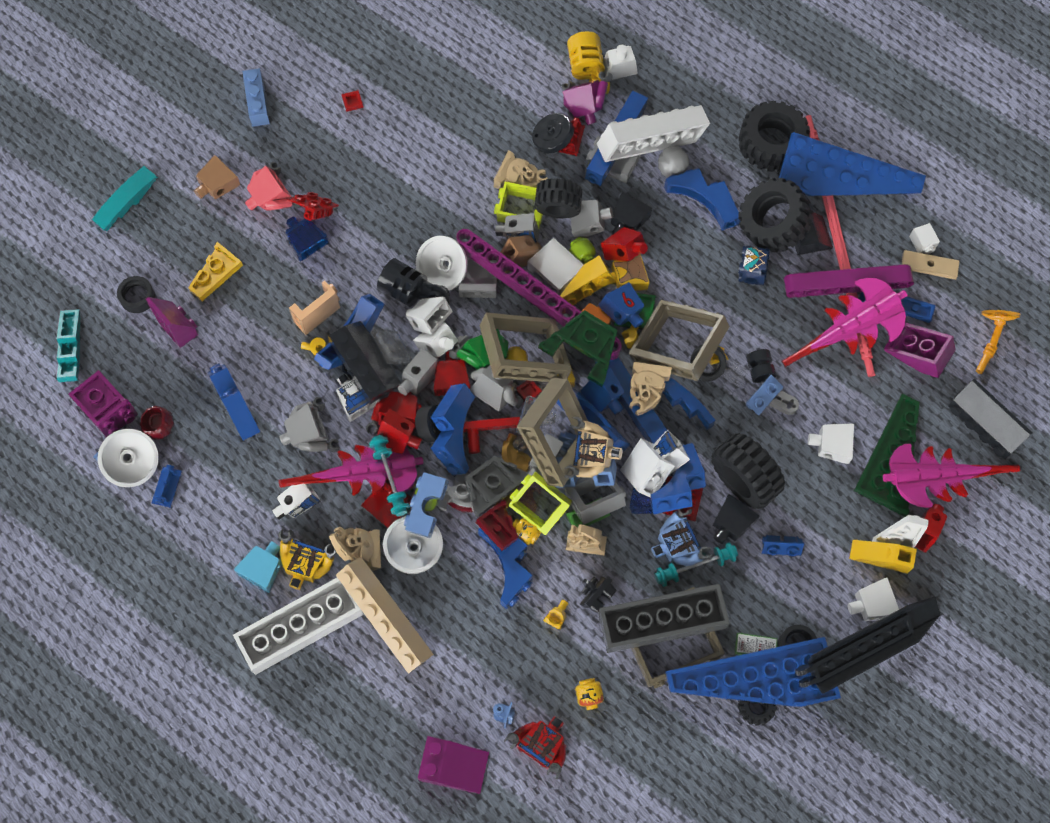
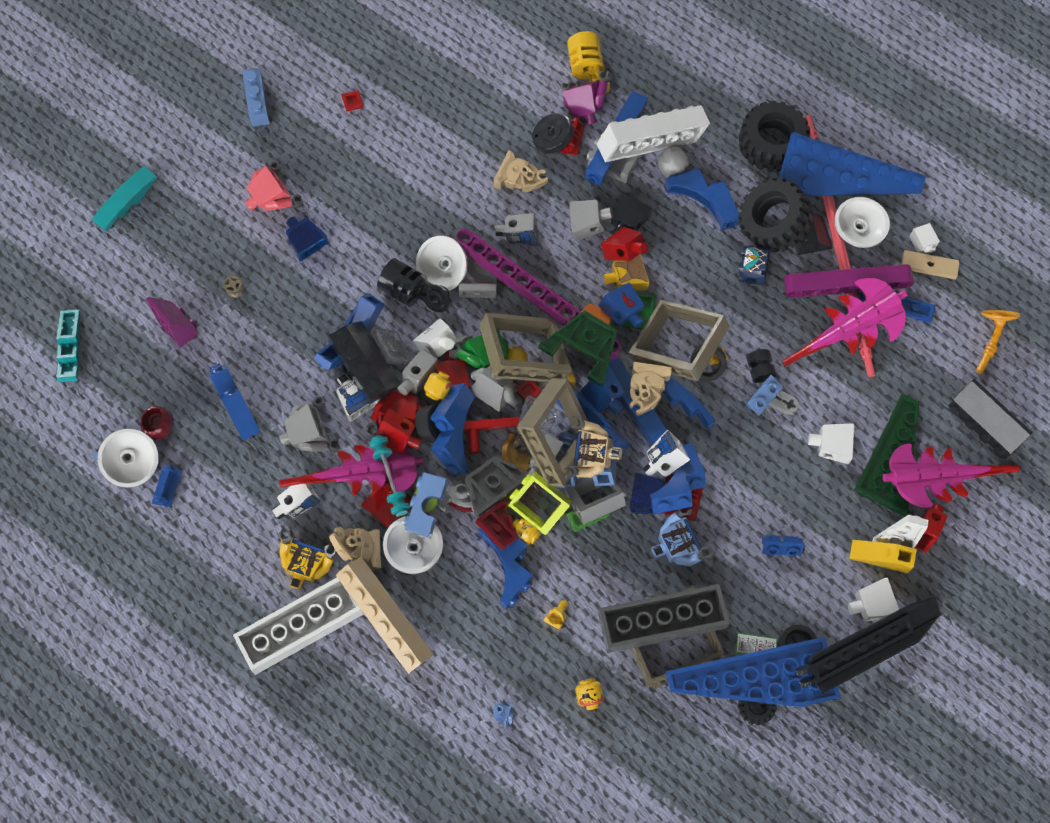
magenta bracket [68,370,138,437] -> none
black tyre [117,276,155,313] -> none
yellow wing [188,242,243,302] -> none
medium nougat torso [194,155,240,200] -> none
medium azure torso [234,541,282,593] -> none
red hinge [287,192,339,221] -> none
light nougat panel [289,280,340,335] -> none
yellow piece [301,337,327,356] -> none
white torso [406,297,453,334] -> none
magenta slope [418,736,489,794] -> none
neon yellow window [494,182,543,229] -> none
medium nougat torso [497,235,542,274] -> none
torso [504,716,566,779] -> none
white panel [527,238,584,296] -> none
black tyre [534,178,583,219] -> none
yellow slope [560,255,614,305] -> none
tan piece [566,524,607,556] -> none
lime head [569,237,596,264] -> none
black hips [580,576,617,612] -> none
white torso [603,45,638,80] -> none
white panel [620,438,675,498] -> none
yellow piece [621,325,639,349] -> none
teal axle [654,543,738,587] -> none
black tyre [711,433,785,509] -> none
black torso [713,494,759,544] -> none
magenta slope [884,322,956,378] -> none
none -> dark tan wheel [223,275,244,298]
none -> yellow head [424,371,452,401]
none -> white dish [834,197,890,248]

